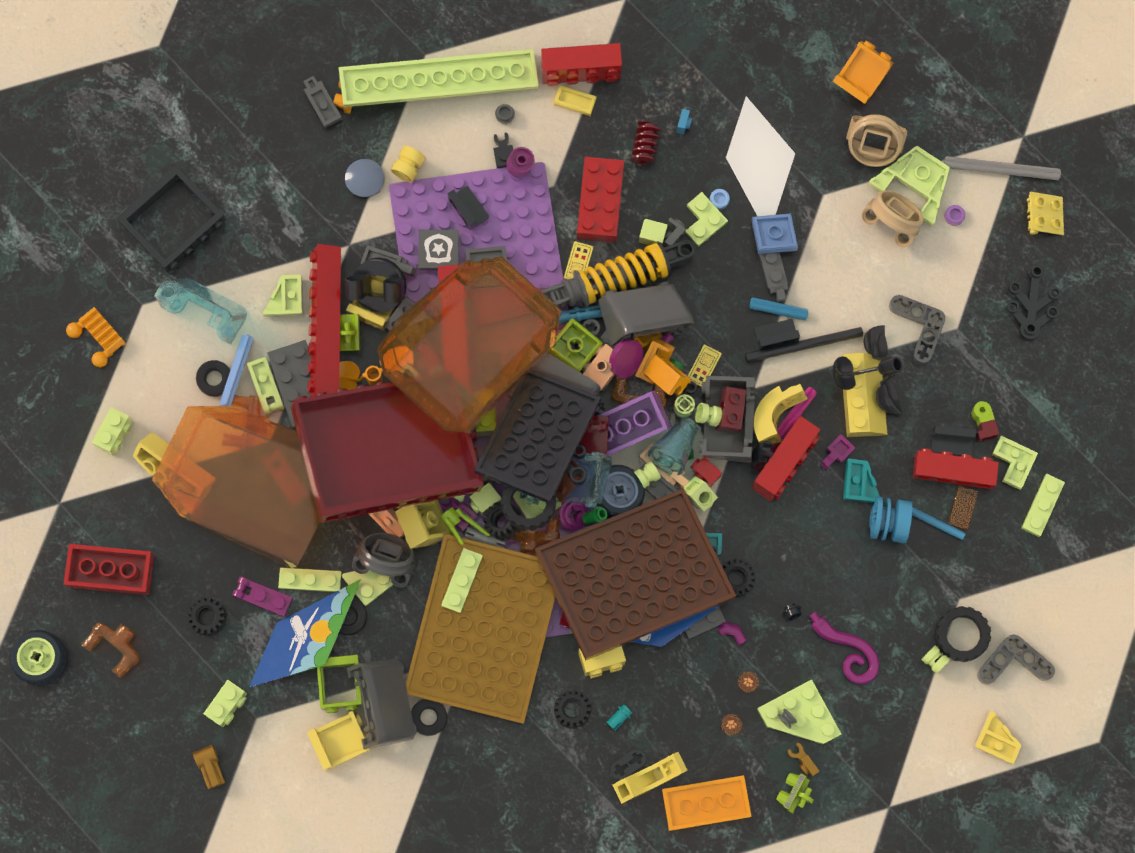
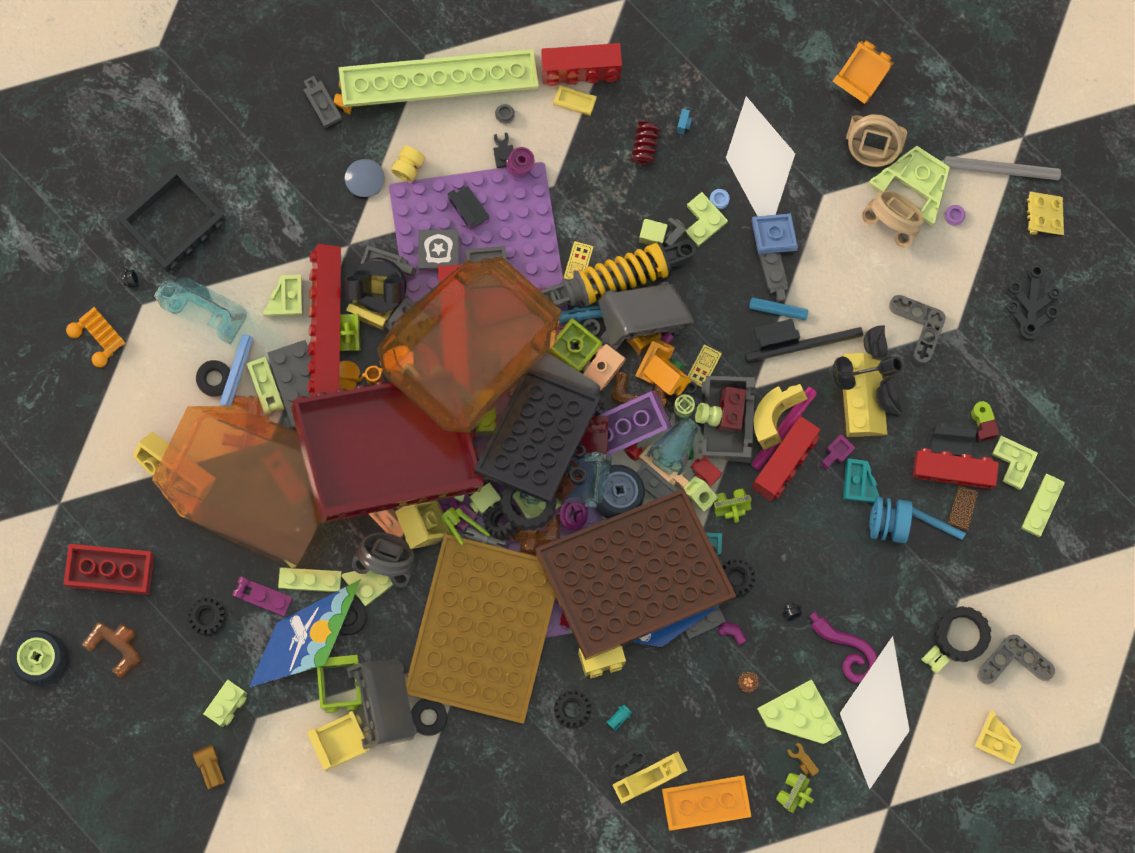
yellowish green brick [92,407,133,456] -> none
yellowish green plate [441,548,483,613] -> none
red brick [577,157,624,243] -> none
green pin [582,507,607,525] -> none
magenta tile [609,338,643,379] -> none
yellowish green wheel [634,461,661,488] -> none
clear orange tile [721,714,742,735] -> none
black plate [751,441,774,470] -> none
dark grey bush [777,708,797,729] -> none
none -> black plate [121,269,138,289]
none -> red hinge [625,443,642,461]
none -> lime hips [714,488,751,523]
none -> white sticker [840,636,909,789]

